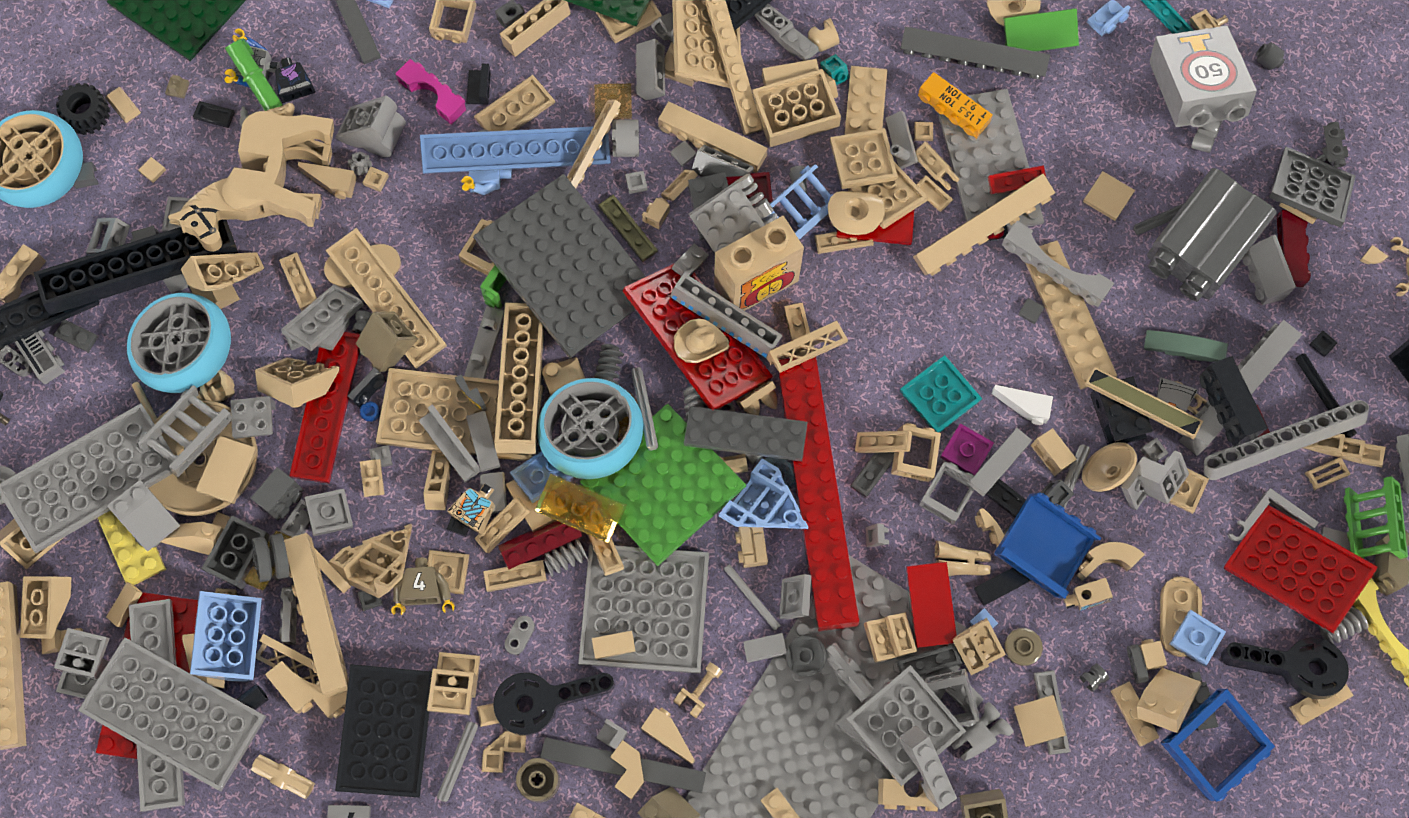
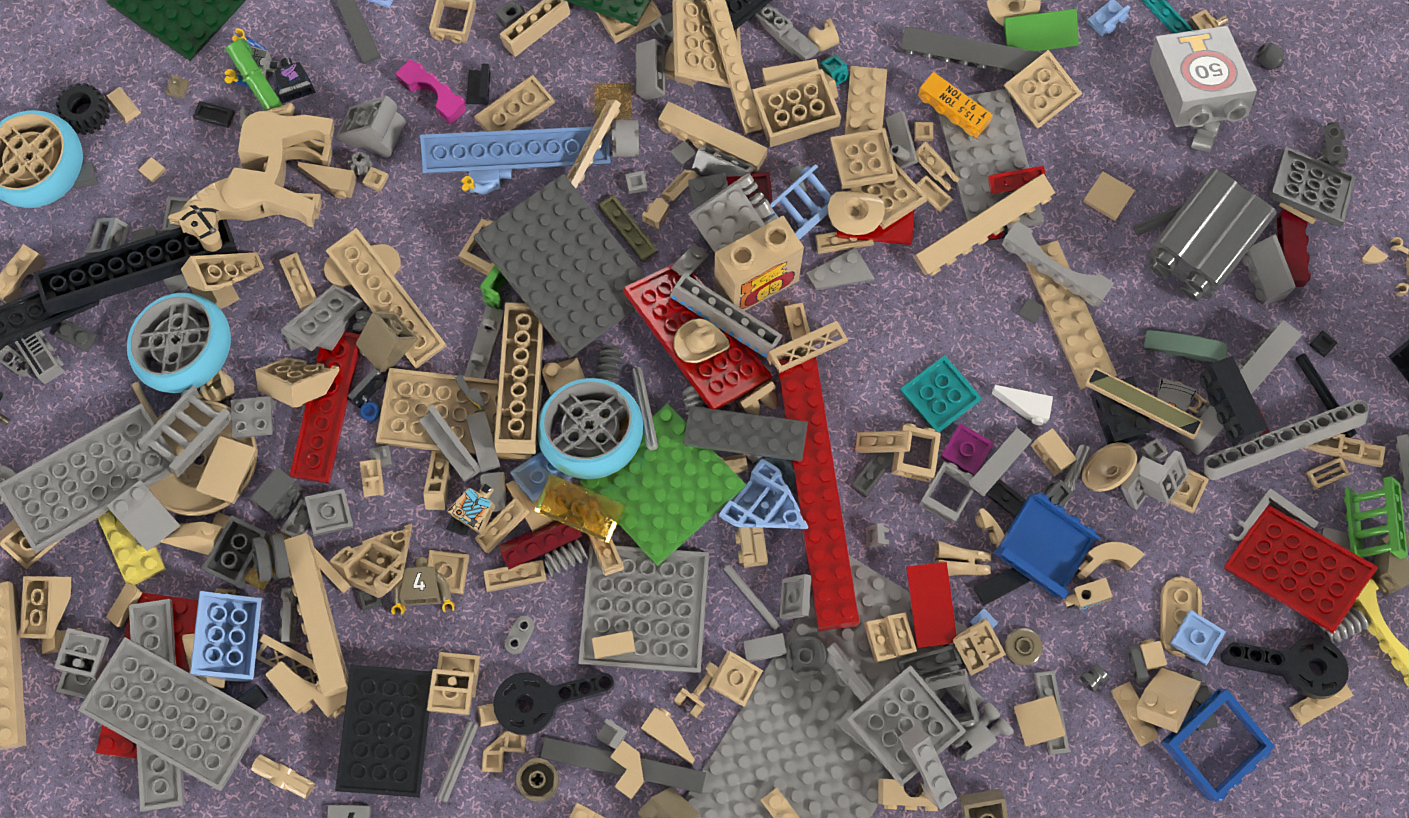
none -> tan tile [709,650,763,707]
none -> light grey wing [806,248,875,290]
none -> tan plate [1003,50,1082,129]

